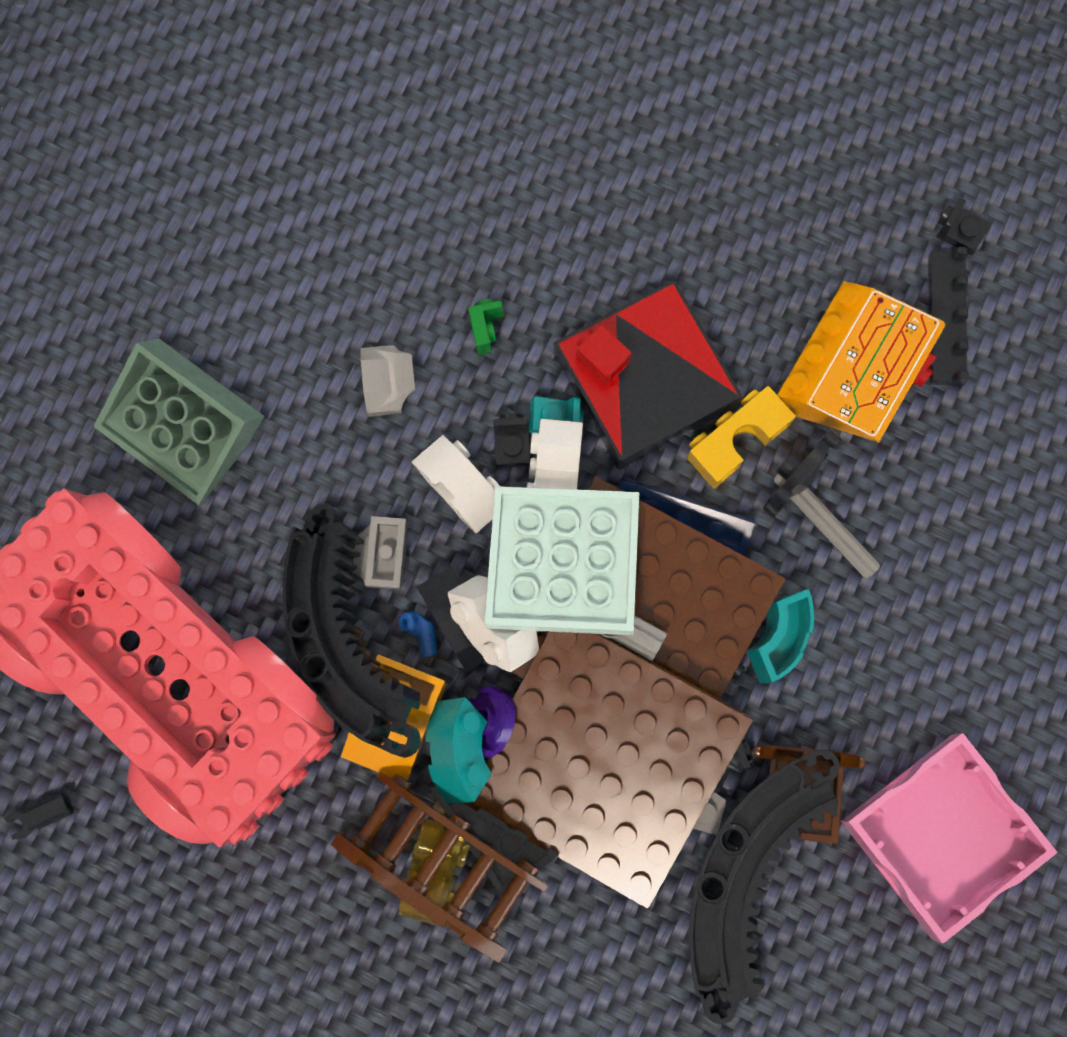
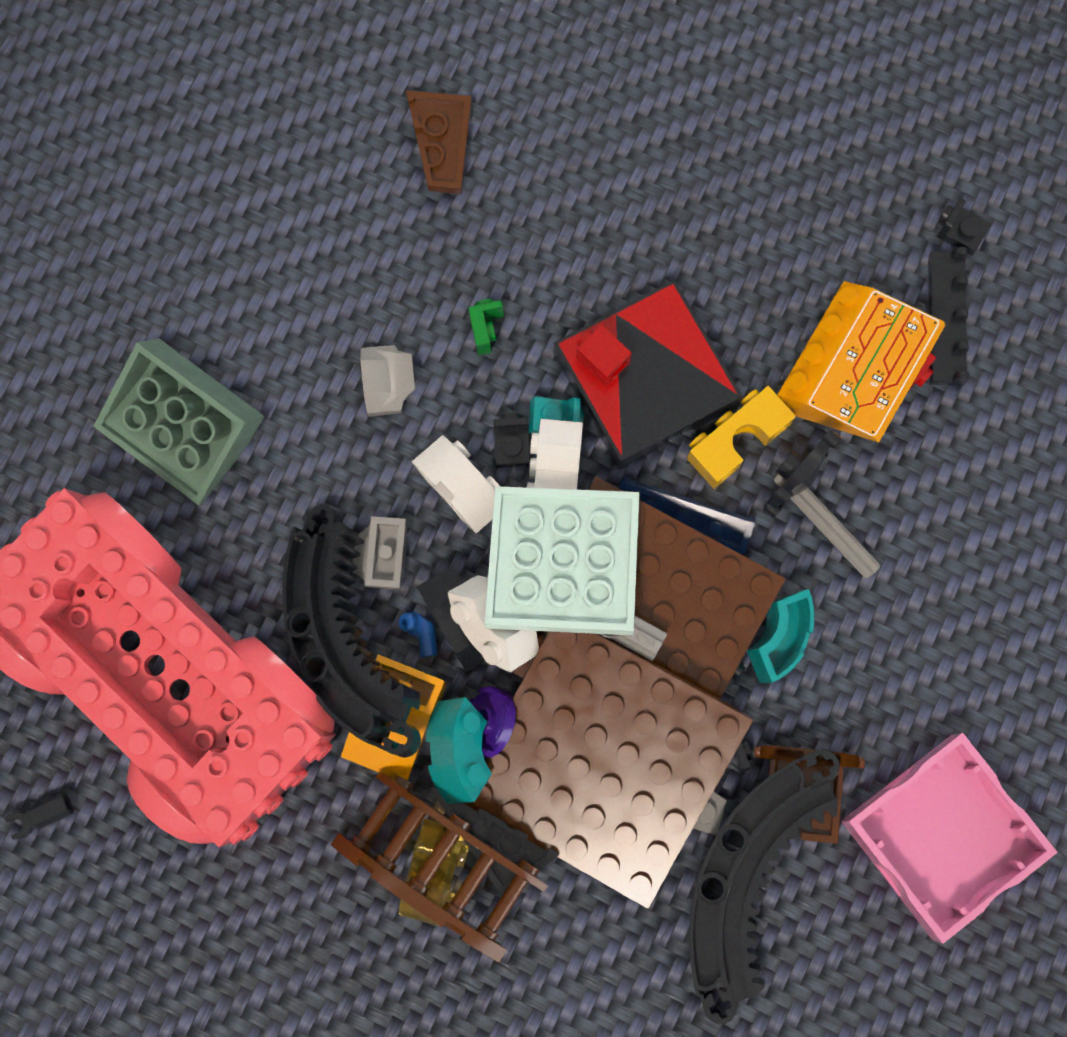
none -> reddish brown wing [406,90,472,194]

